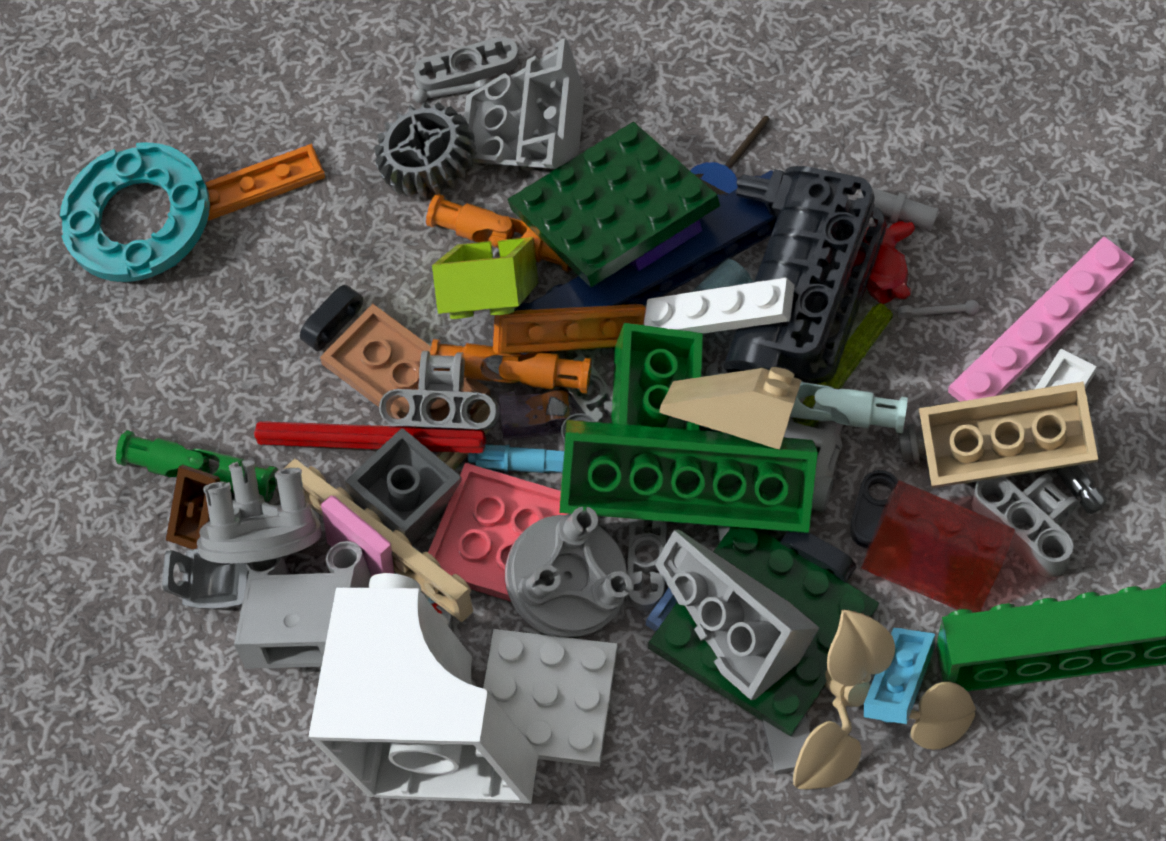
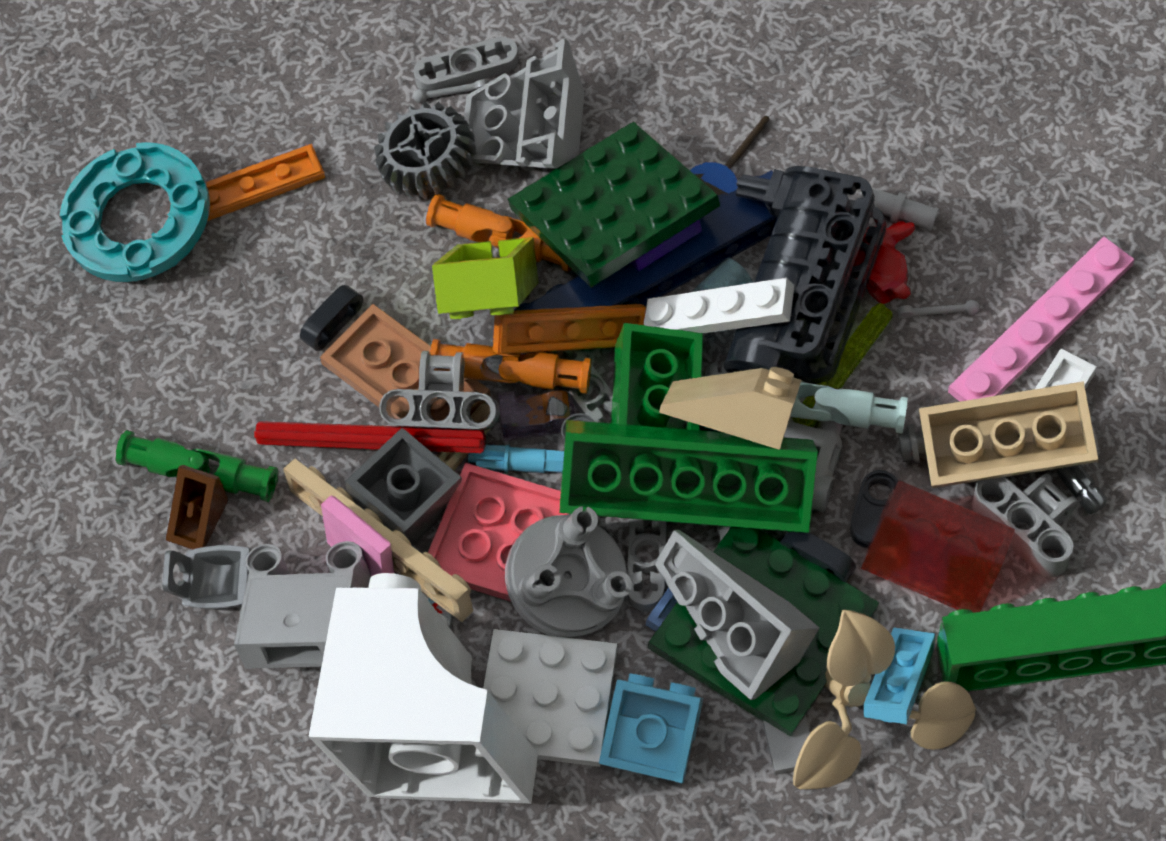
light grey piece [197,460,322,564] -> none
none -> medium azure plate [599,673,704,783]

